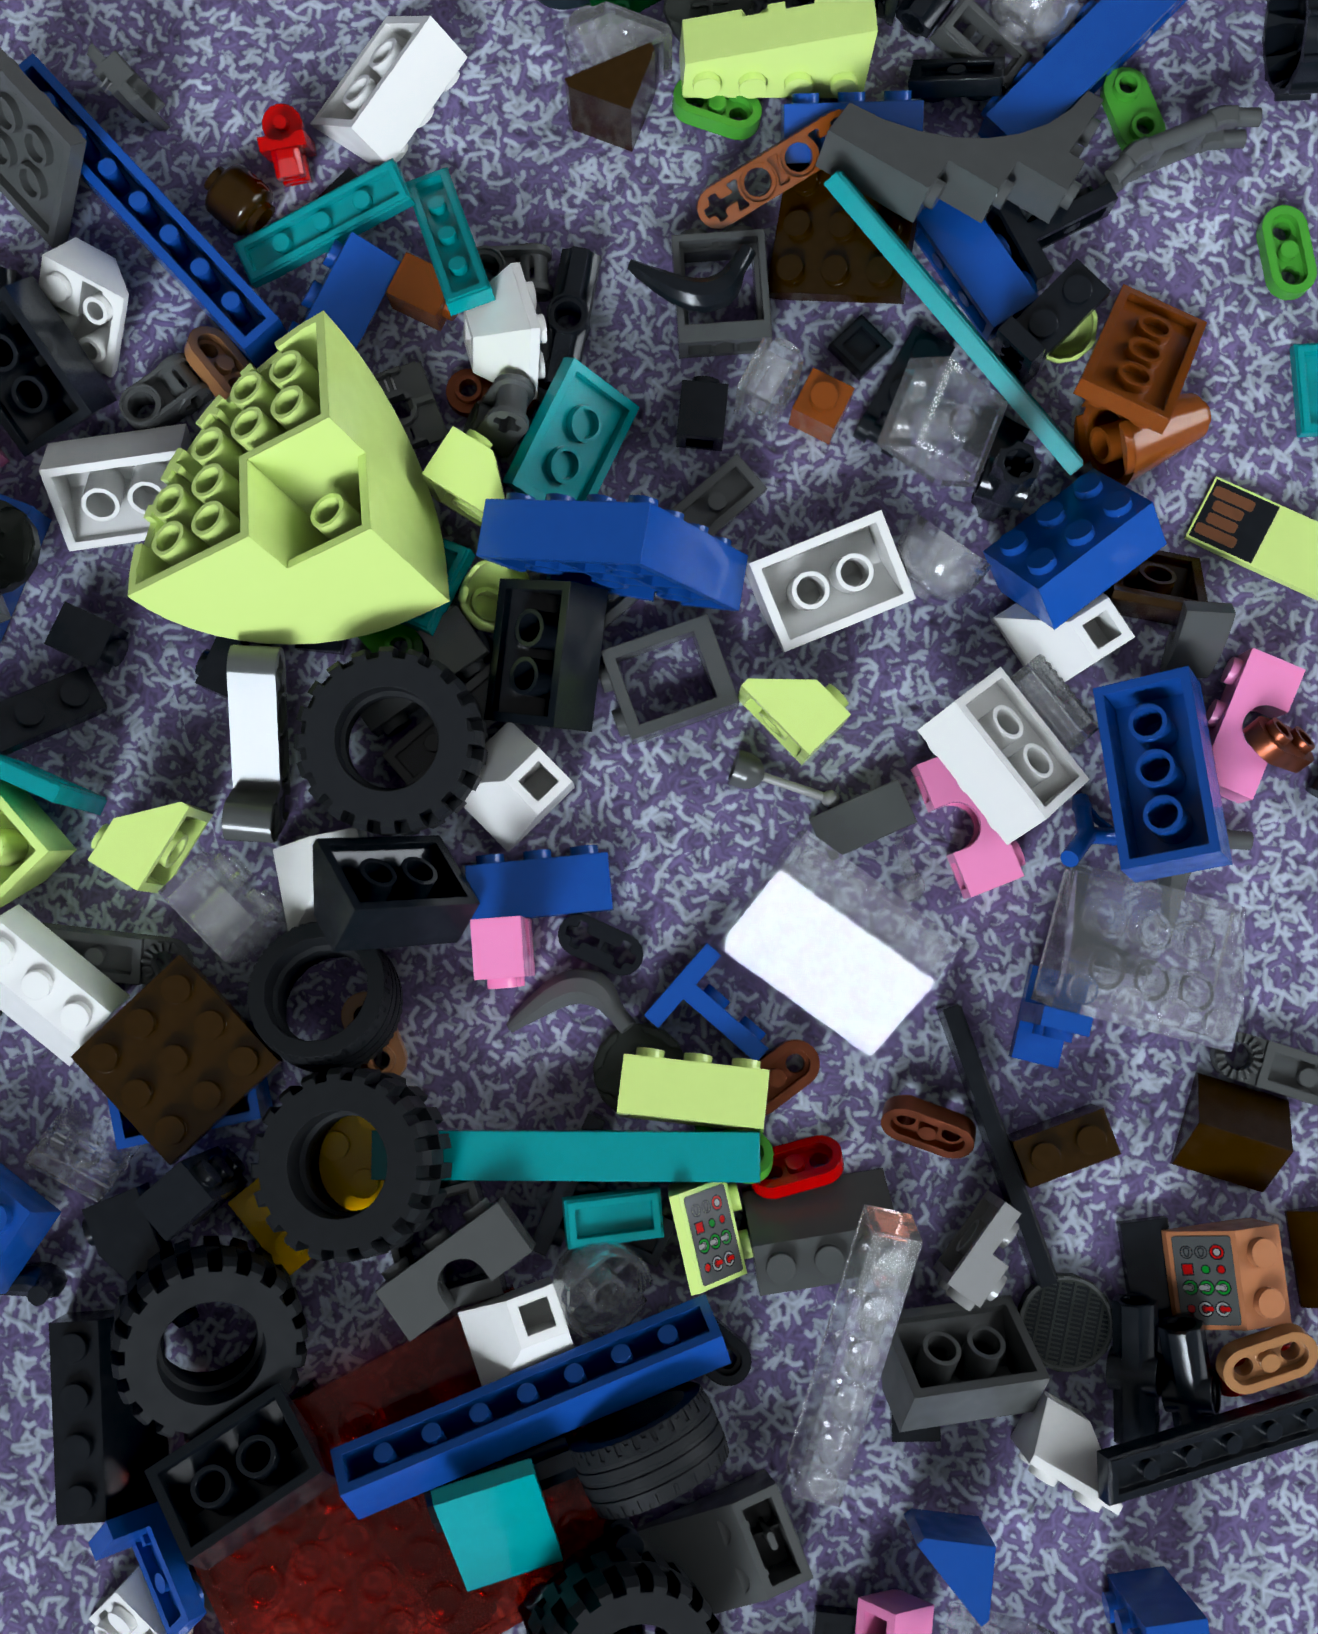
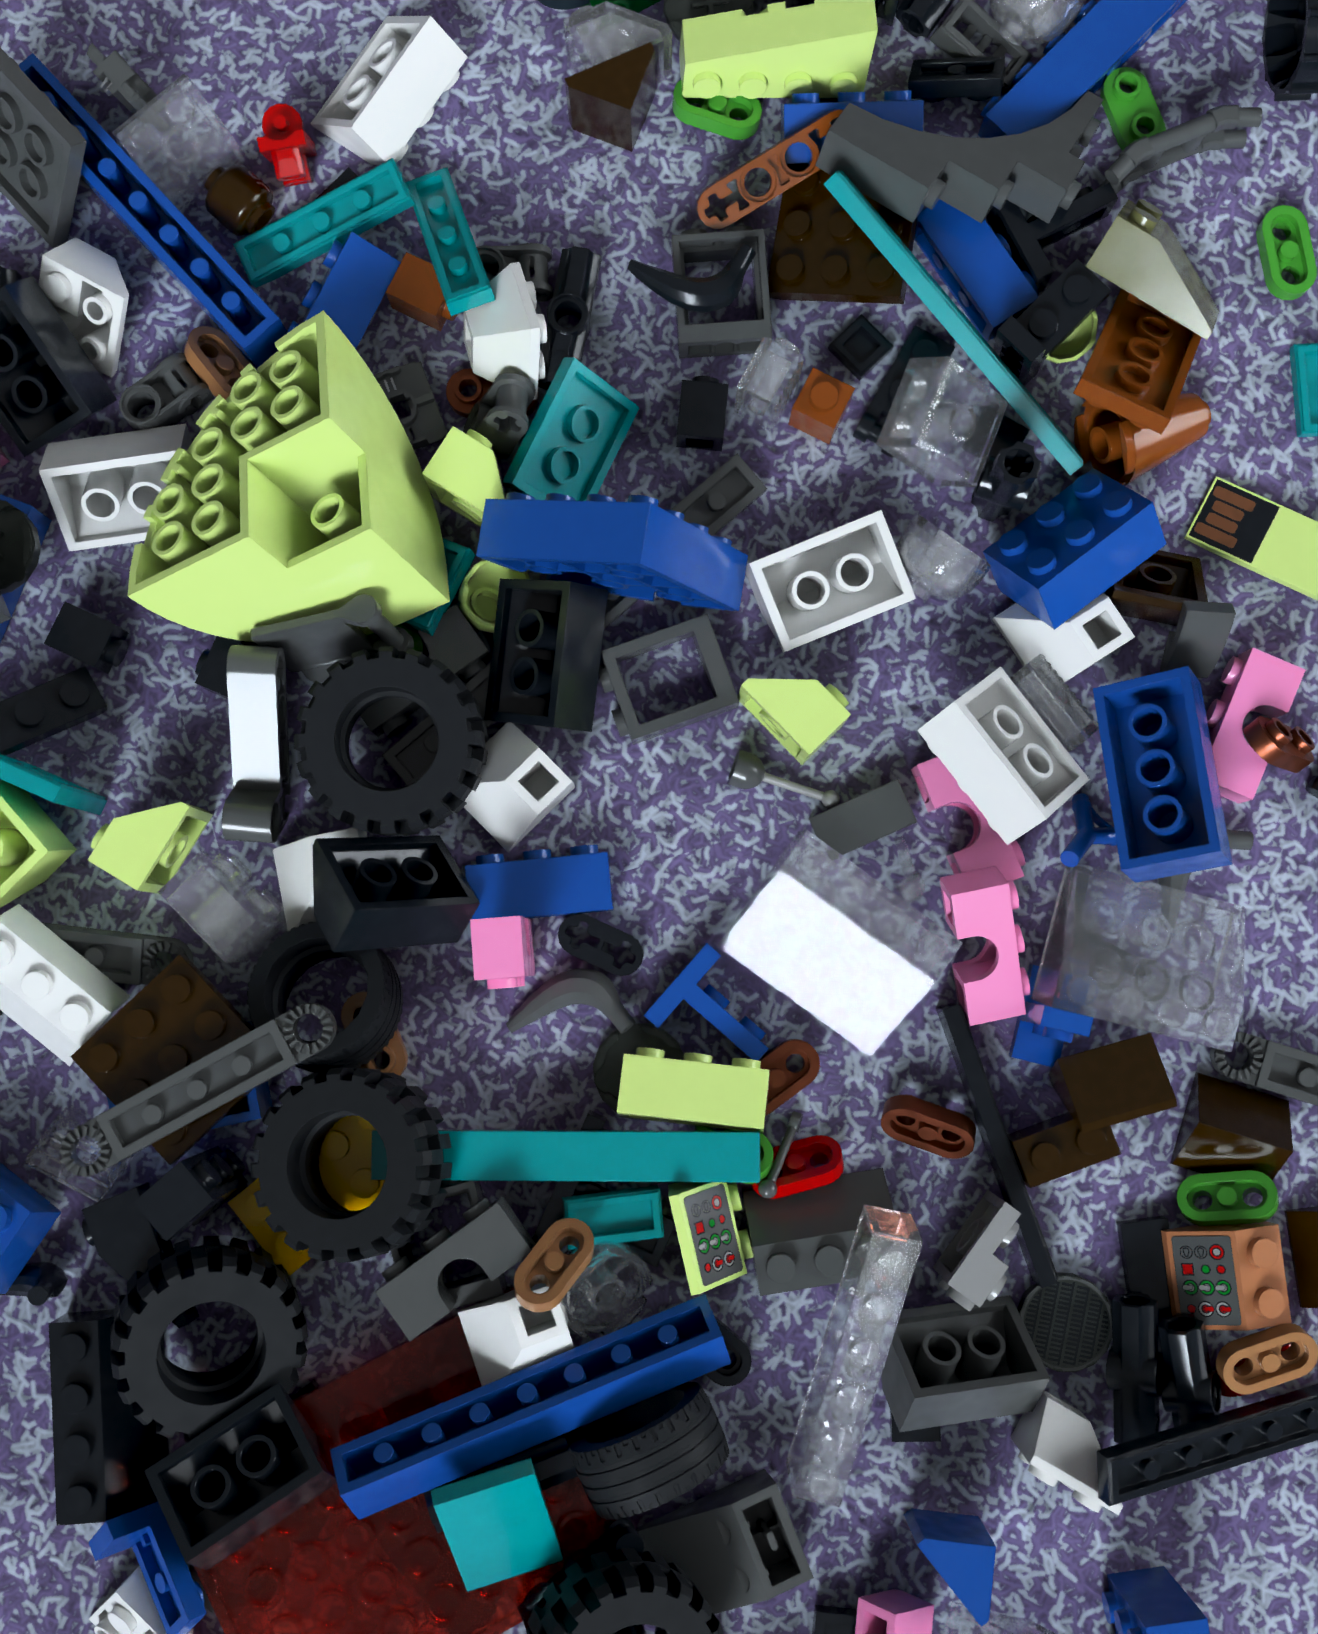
none -> dark grey plate [59,1003,337,1177]
none -> clear plate [112,74,246,211]
none -> dark grey piece [251,594,414,682]
none -> medium nougat plate [514,1218,594,1312]
none -> dark grey hinge [758,1111,803,1199]
none -> bright pink arch [940,866,1030,1026]
none -> dark brown slope [1048,1033,1177,1133]
none -> slope [1086,199,1219,340]
none -> bright green plate [1177,1170,1279,1226]

